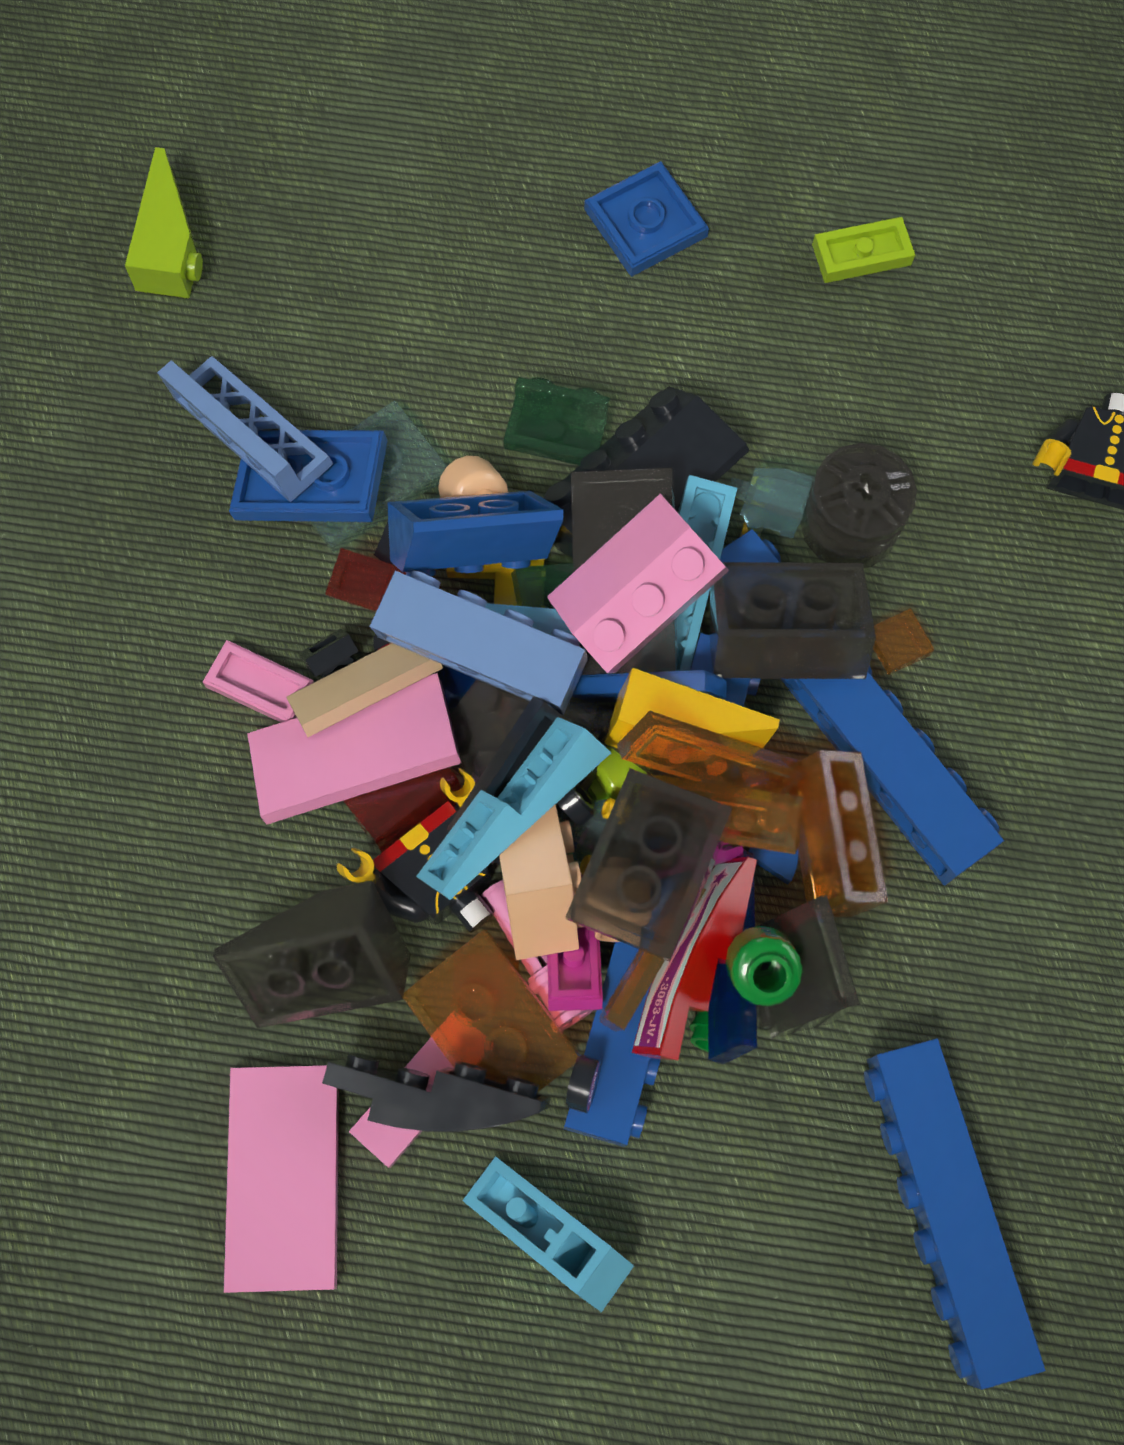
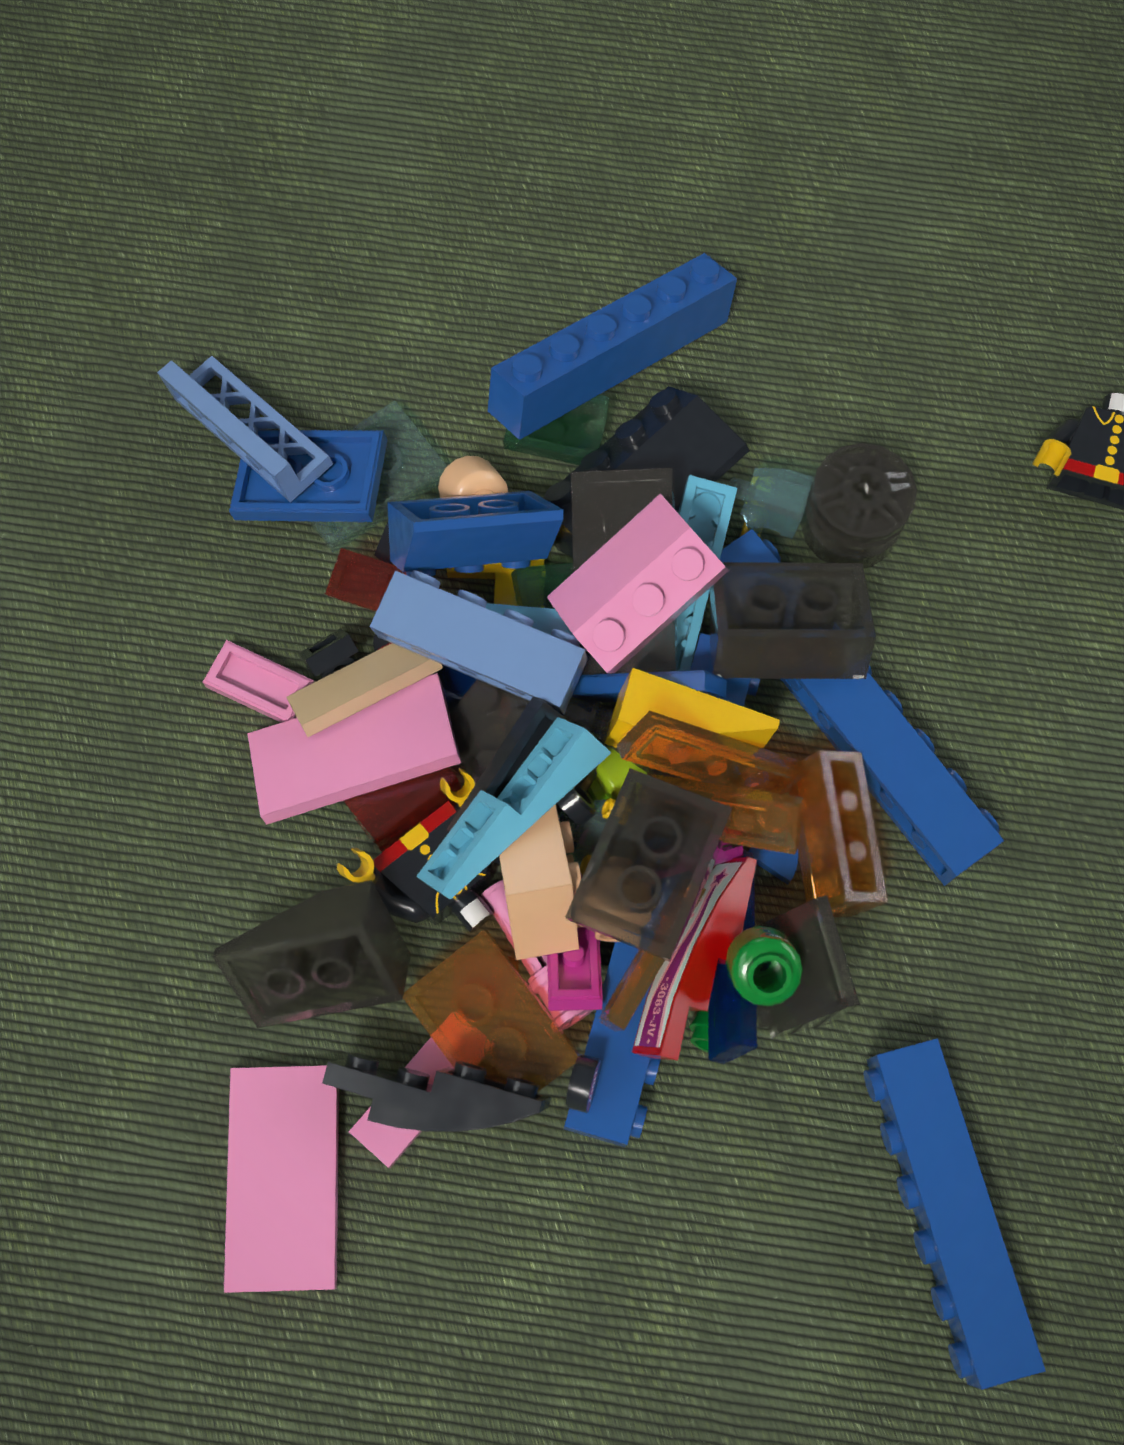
lime slope [125,147,203,298] -> none
medium azure slope [462,1156,634,1312] -> none
blue tile [584,161,709,277] -> none
lime plate [812,217,915,283] -> none
clear orange tile [865,608,935,675] -> none
none -> blue brick [488,253,737,440]

